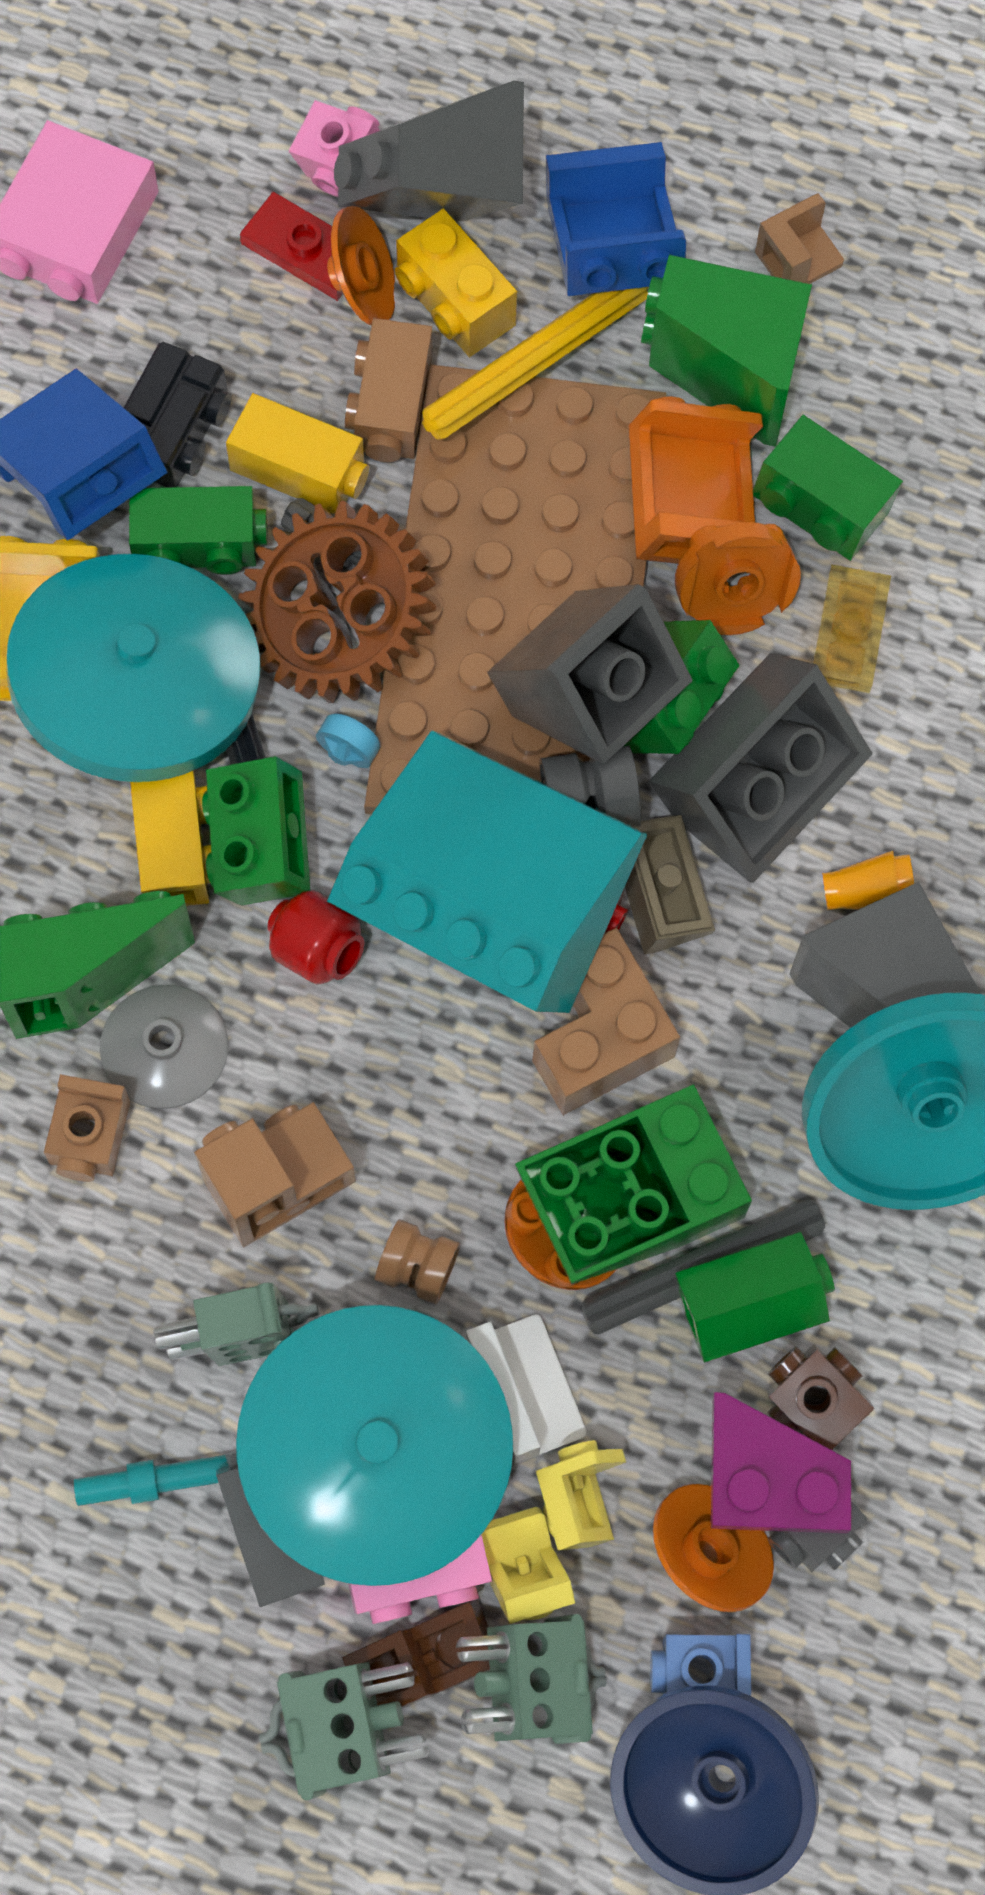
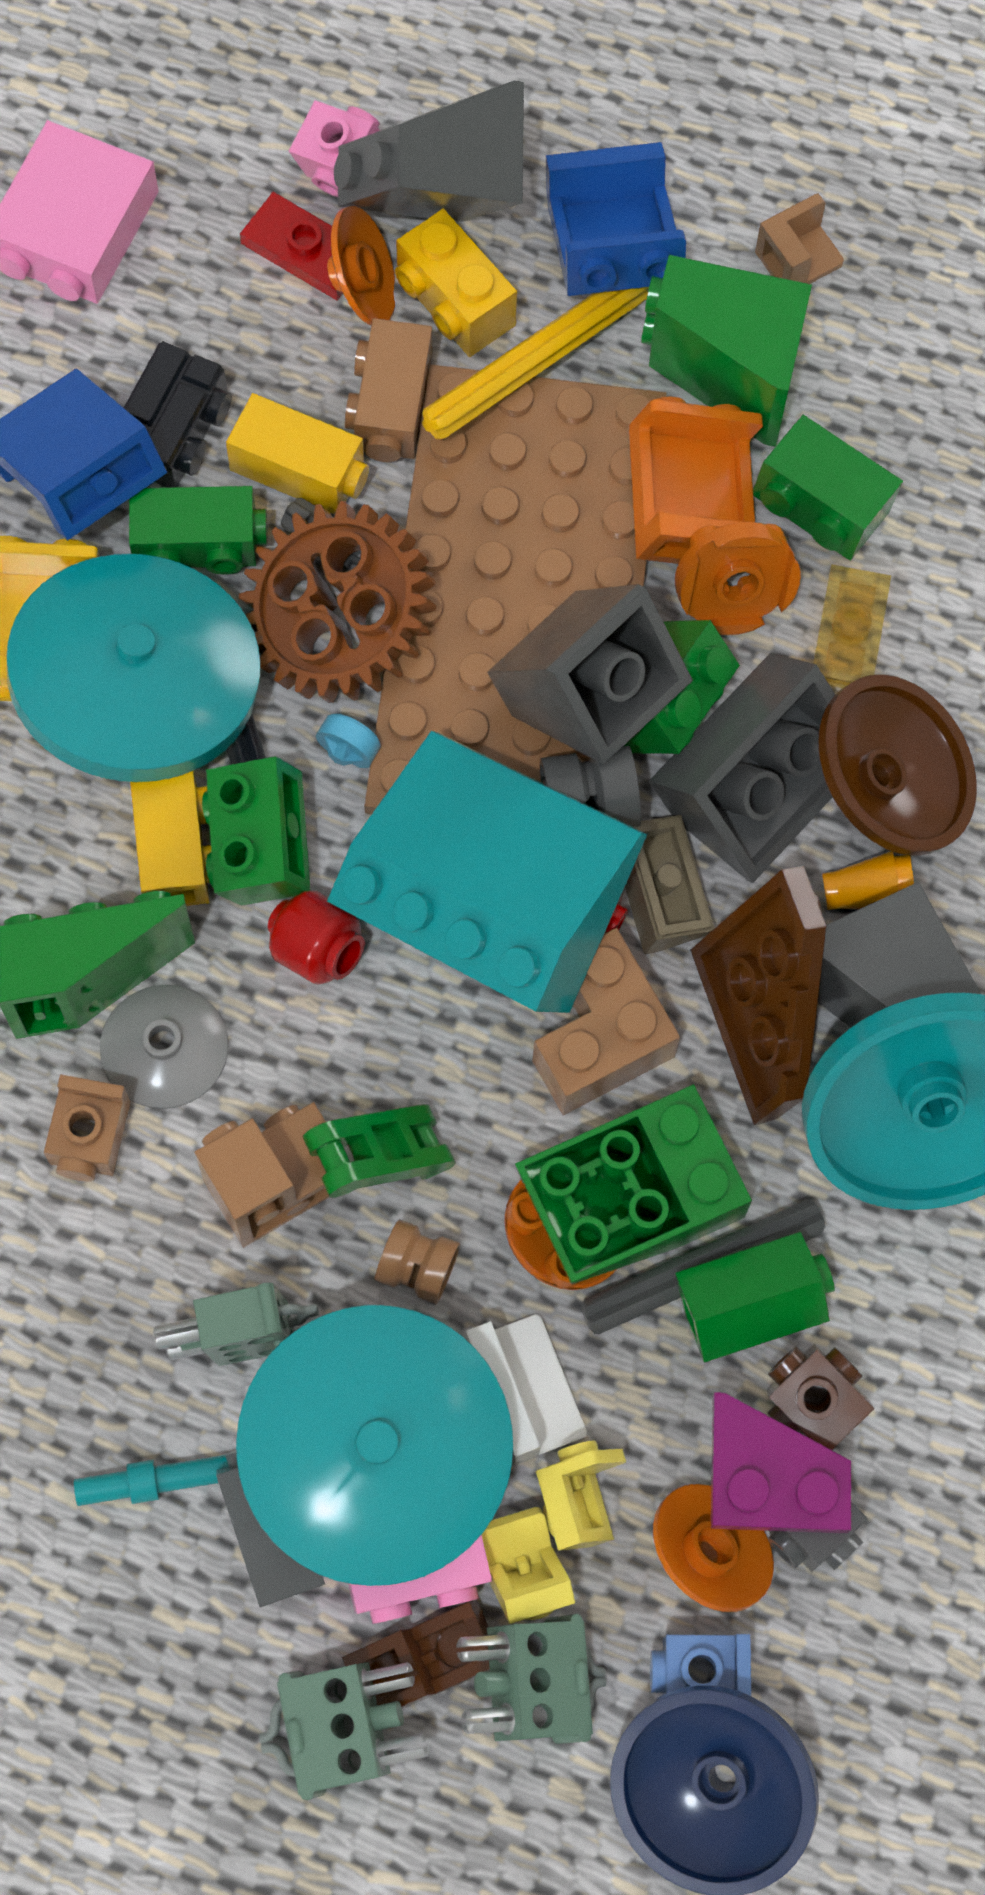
none -> green plate [302,1104,456,1198]
none -> reddish brown plate [690,866,826,1125]
none -> reddish brown dish [819,674,977,856]

